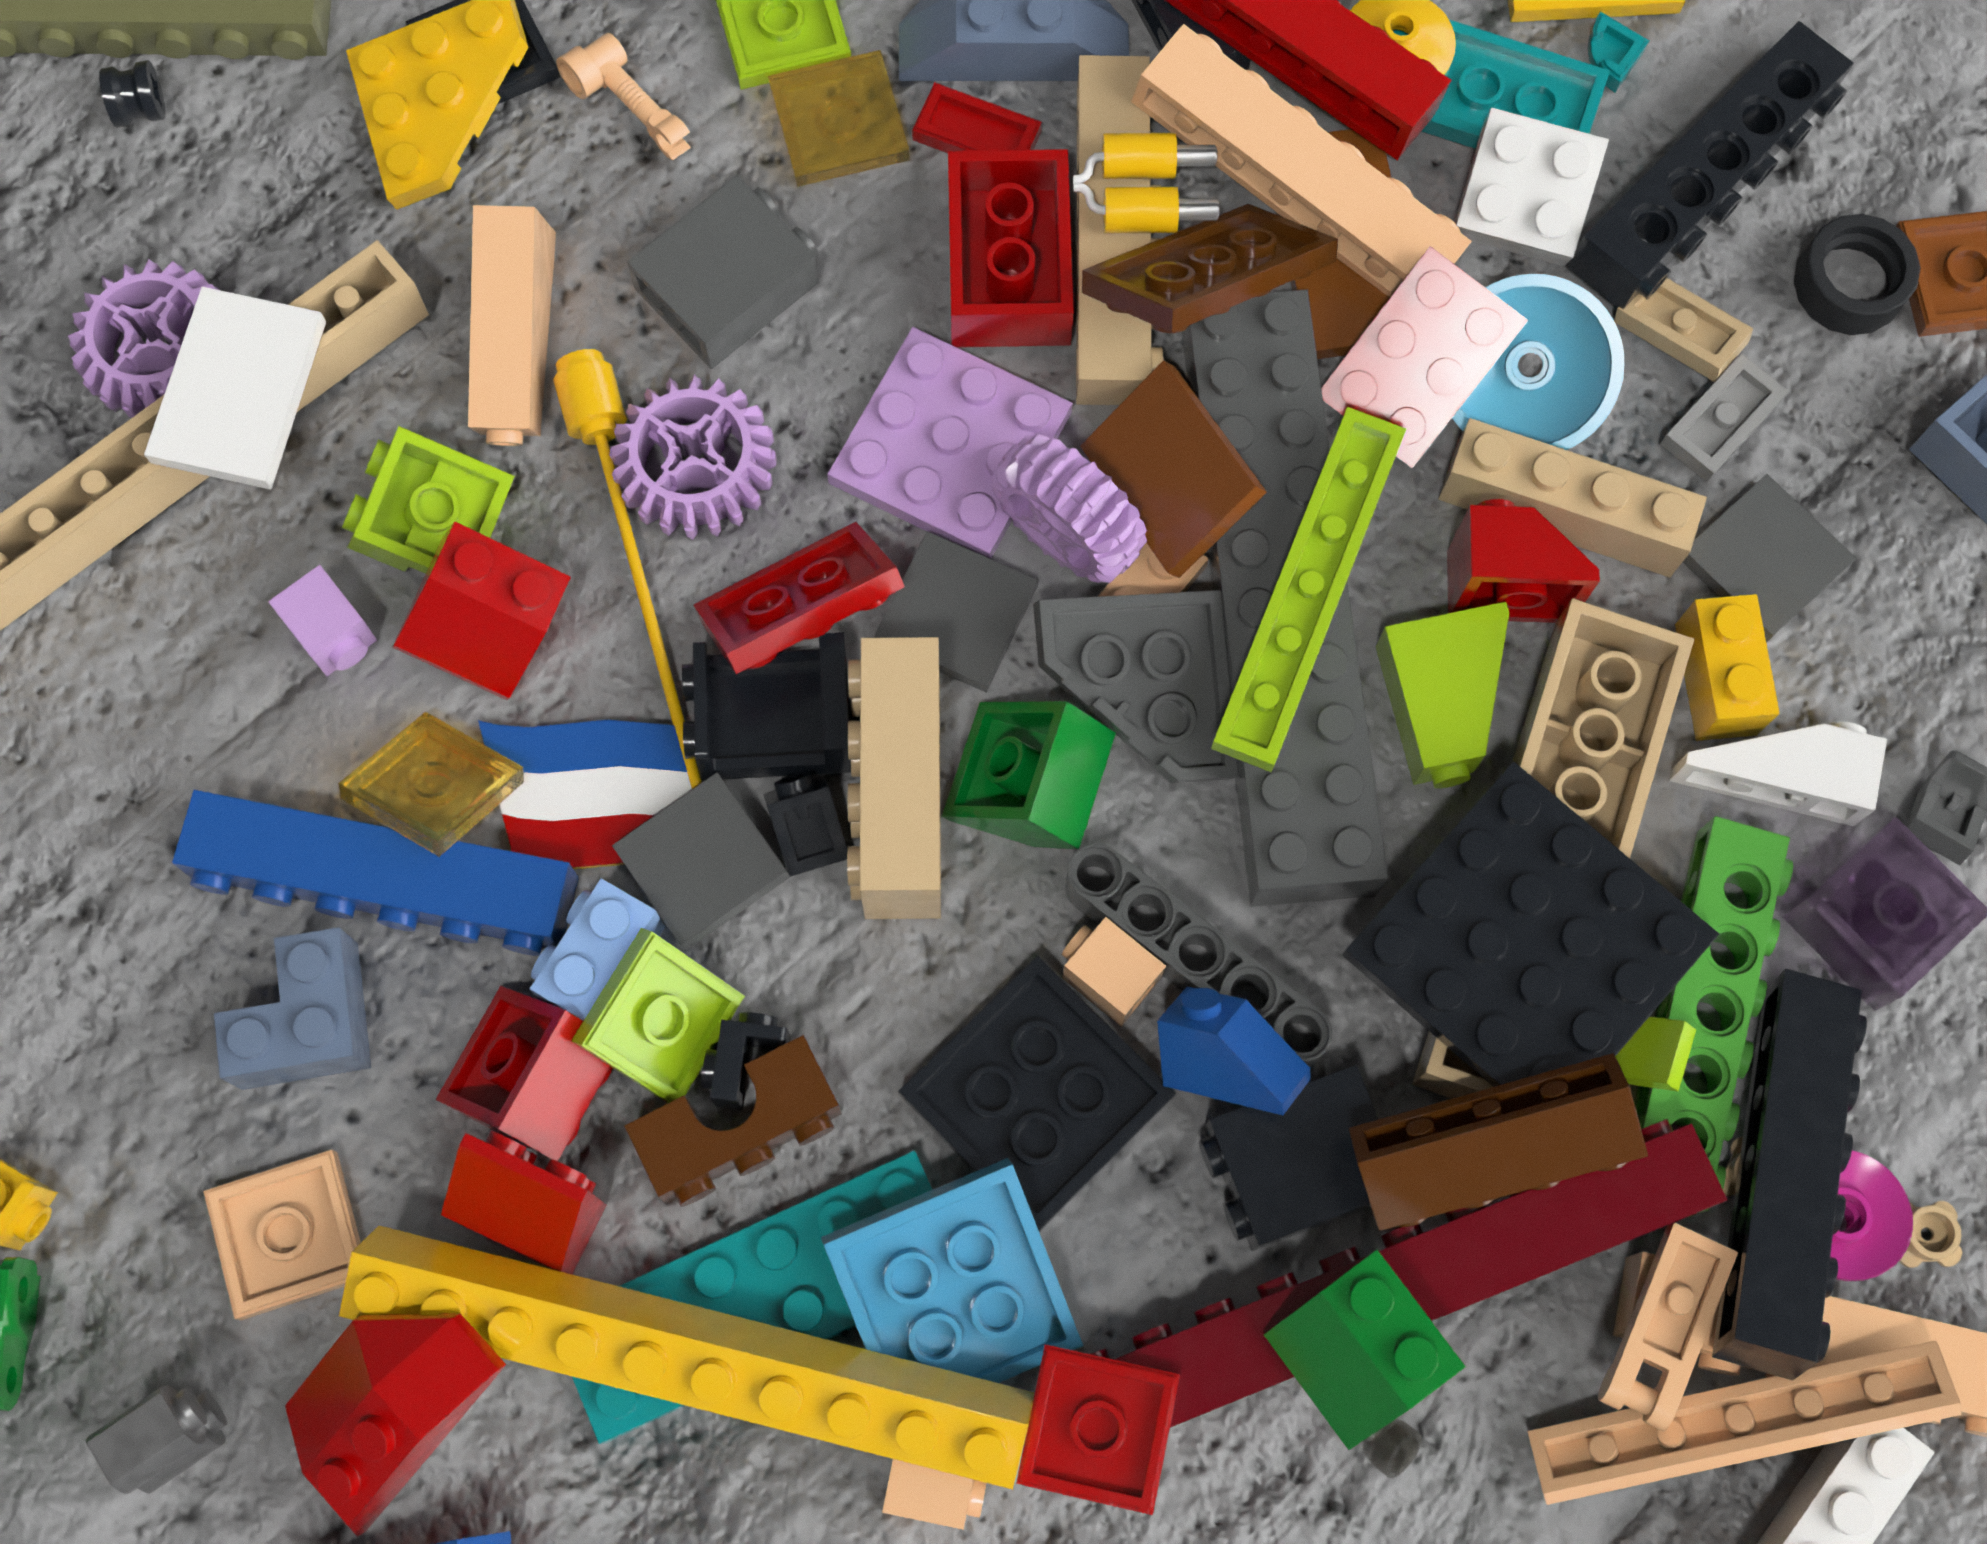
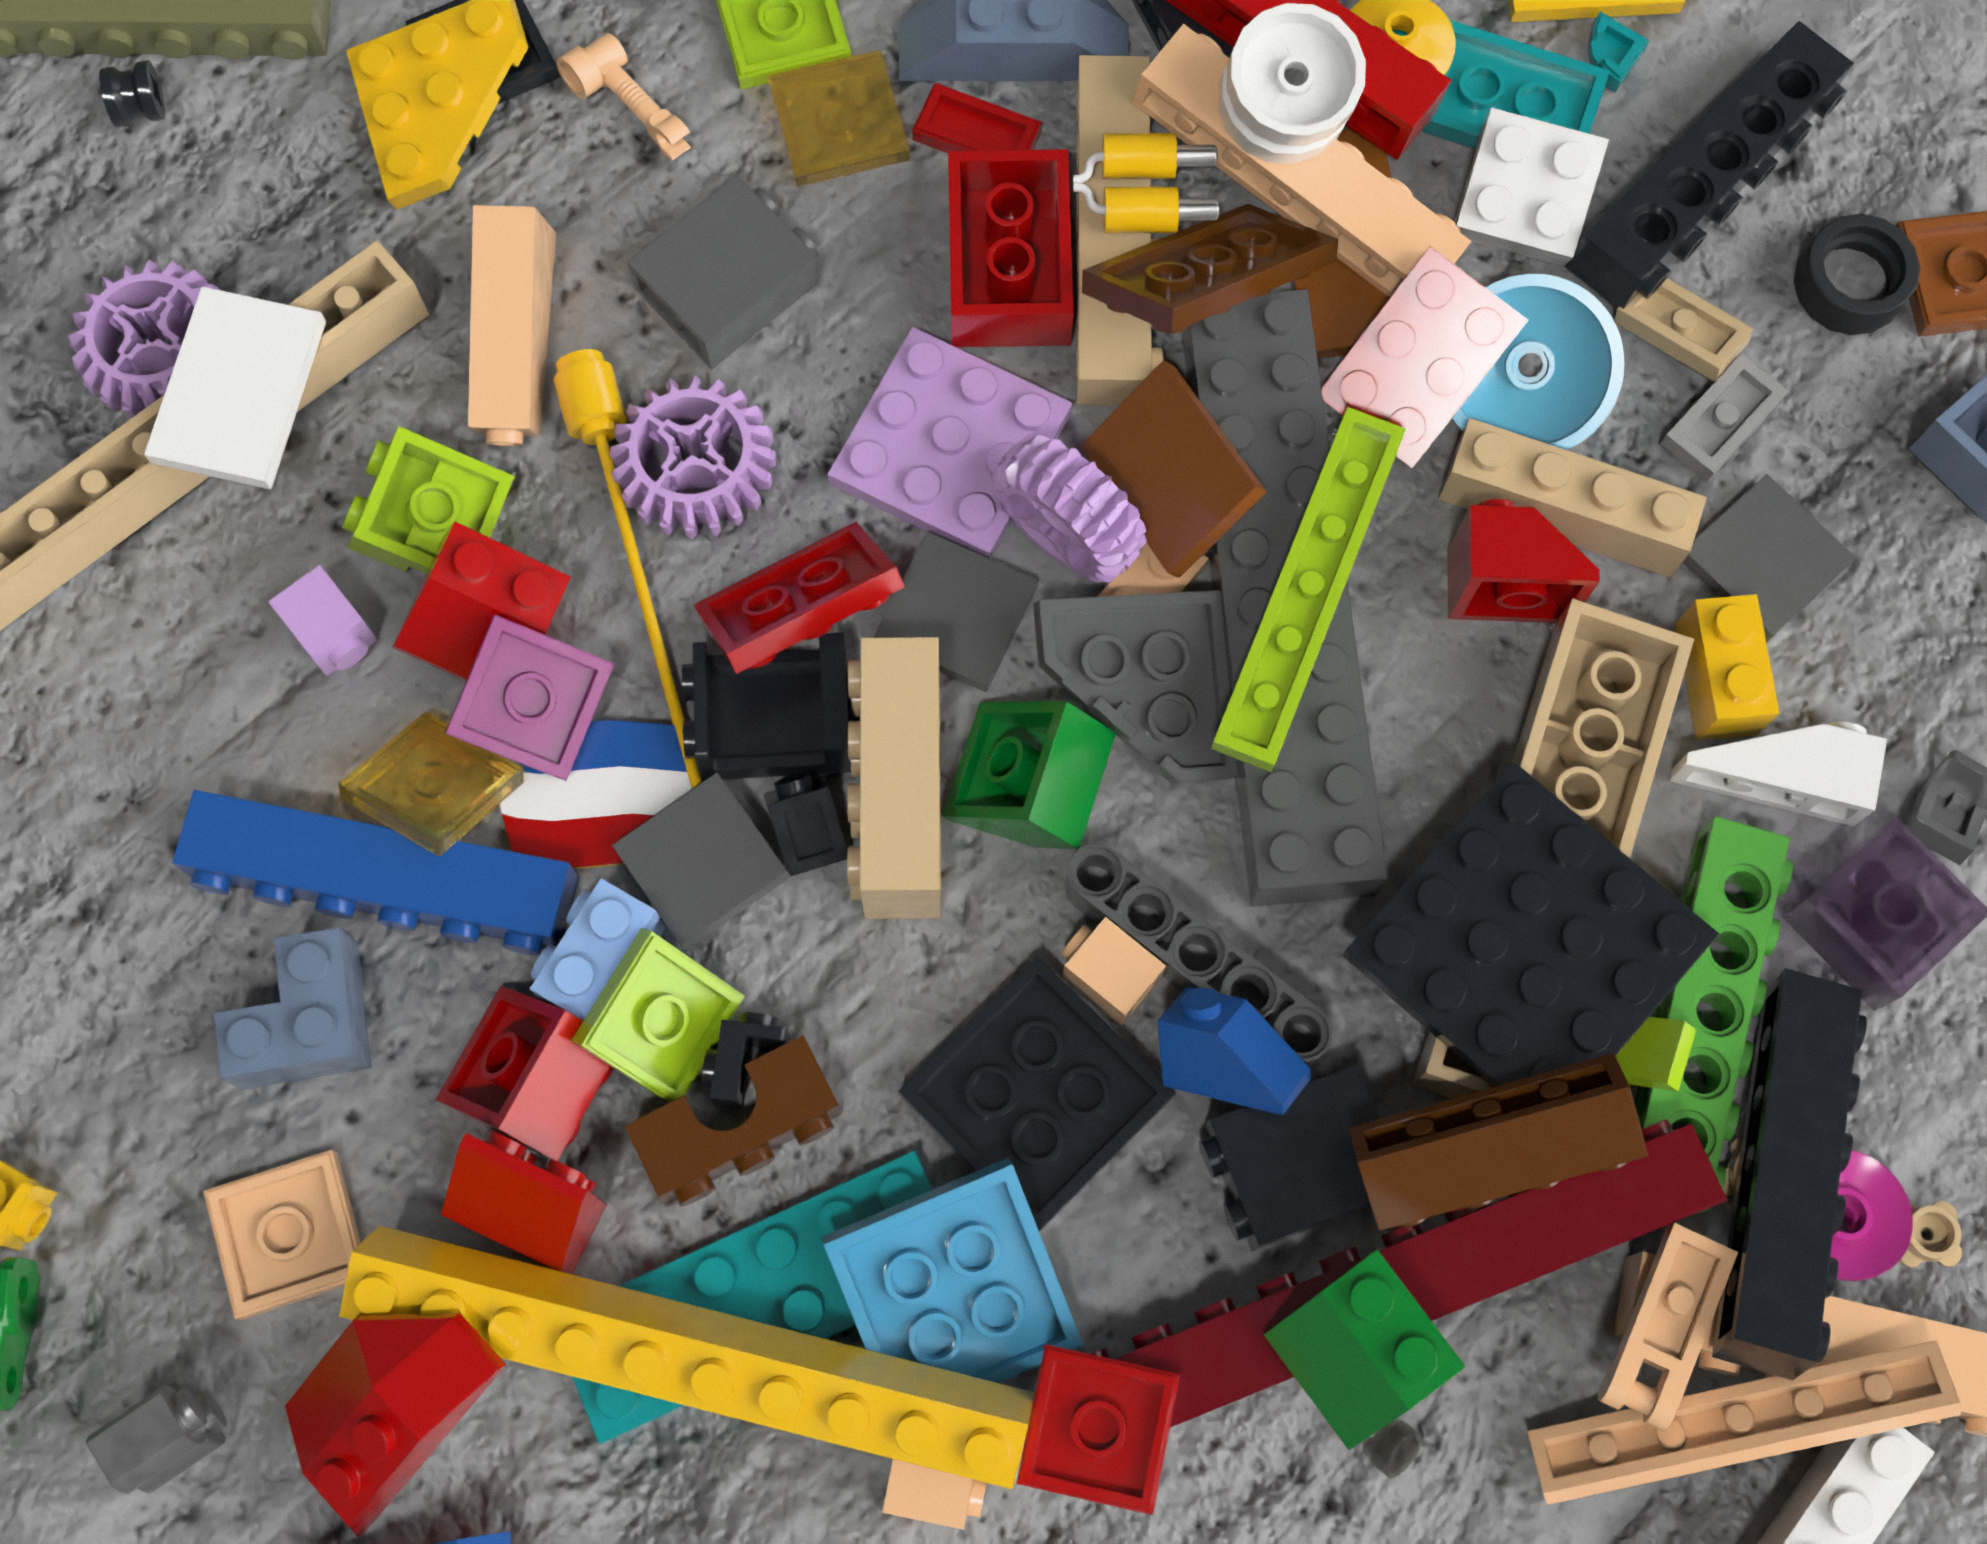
lime slope [1375,602,1509,789] -> none
none -> plate [444,614,614,781]
none -> white wheel [1218,3,1366,164]

